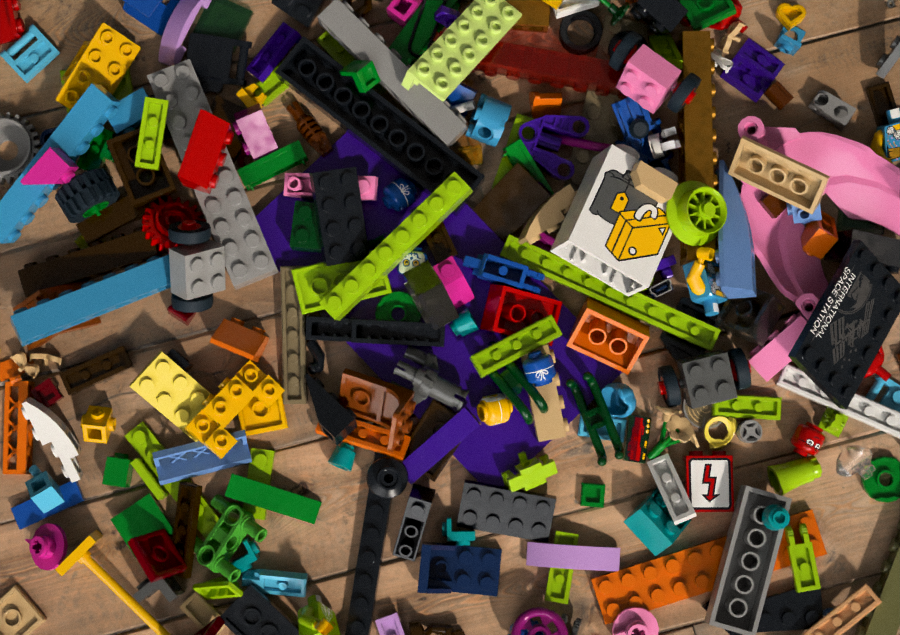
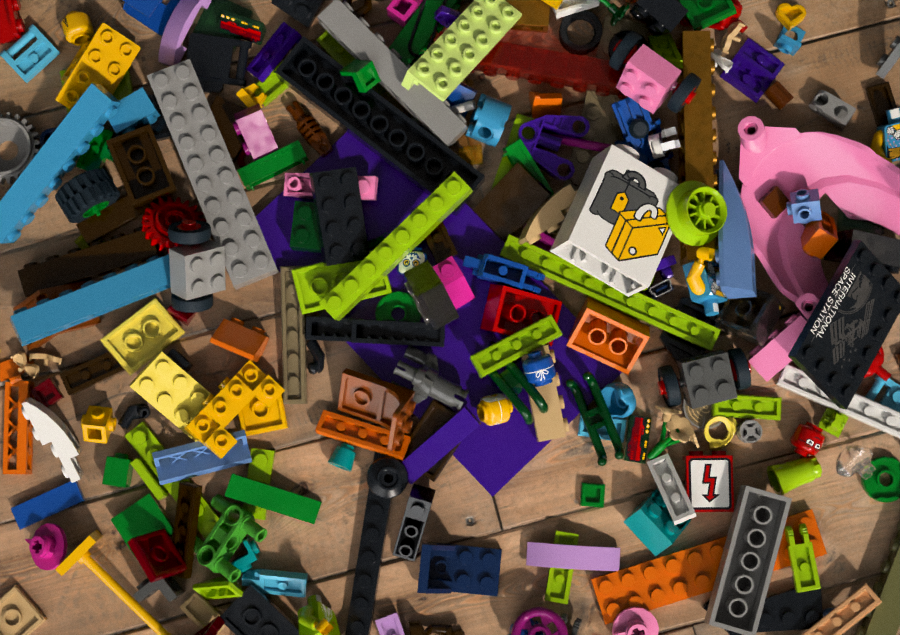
dark pink slope [20,147,79,185] -> none
medium azure brick [25,465,65,514] -> none
lime plate [135,97,169,171] -> none
red slope [177,109,234,194] -> none
black slope [305,373,357,445] -> none
blue head [382,178,417,212] -> none
teal bracket [442,517,475,546] -> none
teal hat [450,308,480,337] -> none
black plate [456,480,556,543] -> none
lime piece [501,451,558,492] -> none
tan piece [630,160,678,204] -> none
tan slope [728,136,830,215] -> none
teal hat [762,504,790,531] -> none
none -> yellow head [61,11,94,46]
none -> light yellow tile [100,298,185,376]
none -> black arm [118,403,150,429]
none -> slope [219,9,267,45]

